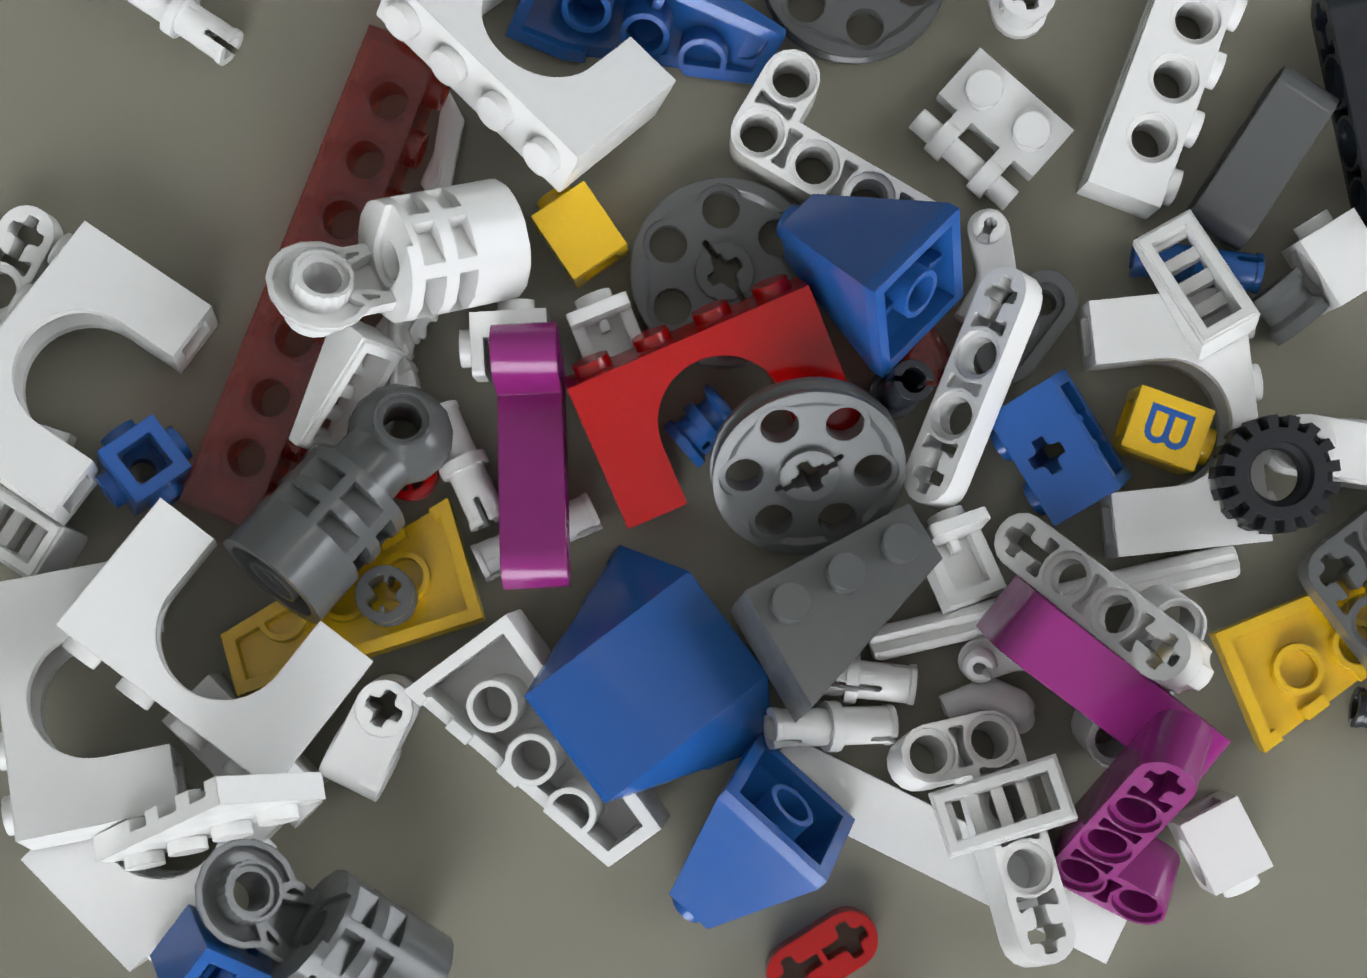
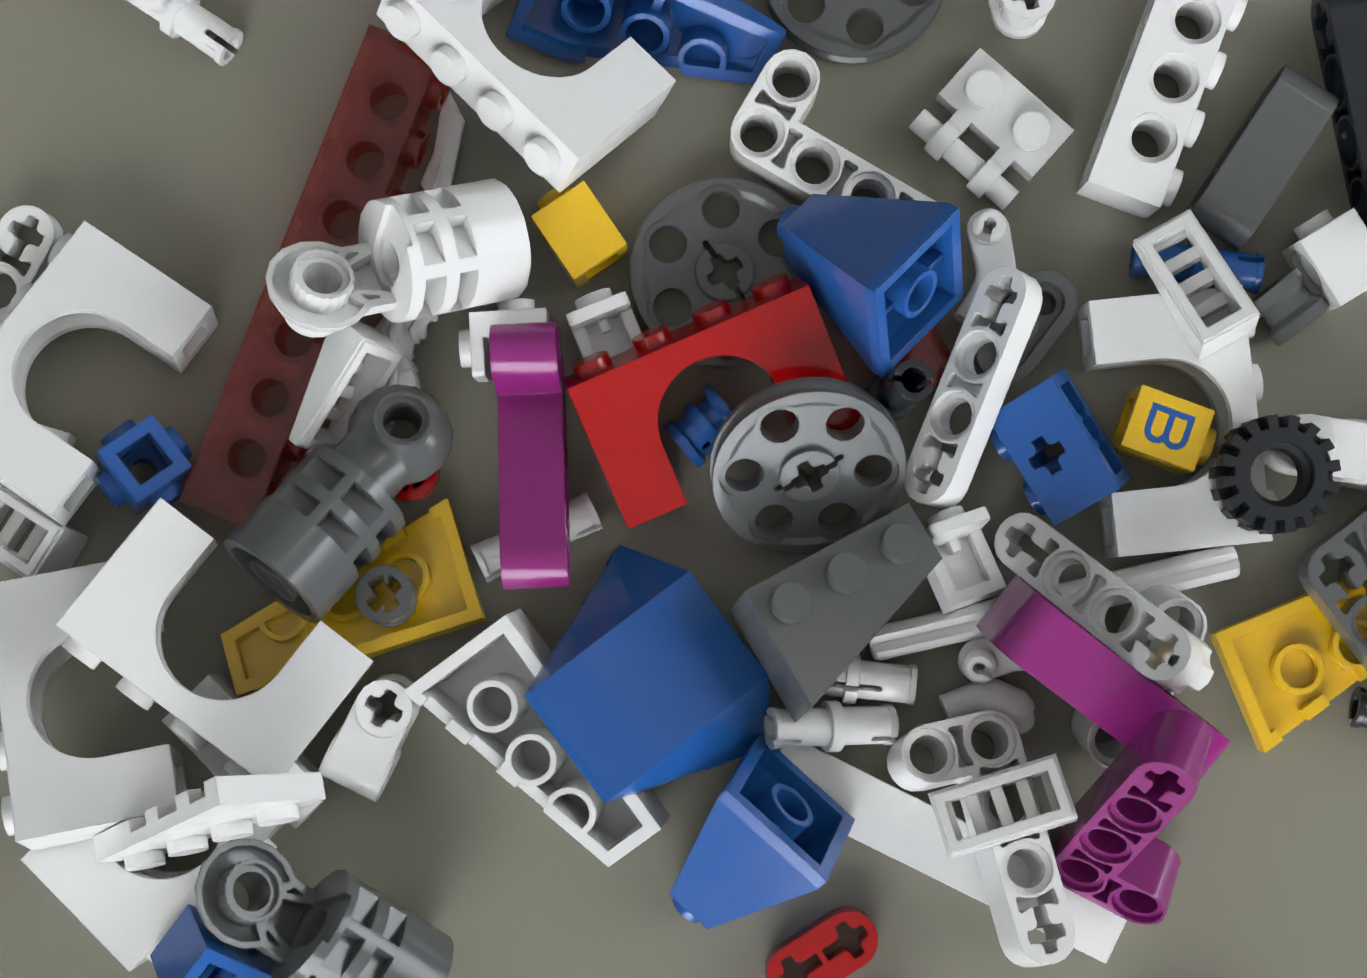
white pin [438,400,499,532] -> none
white brick [1167,790,1274,898] -> none

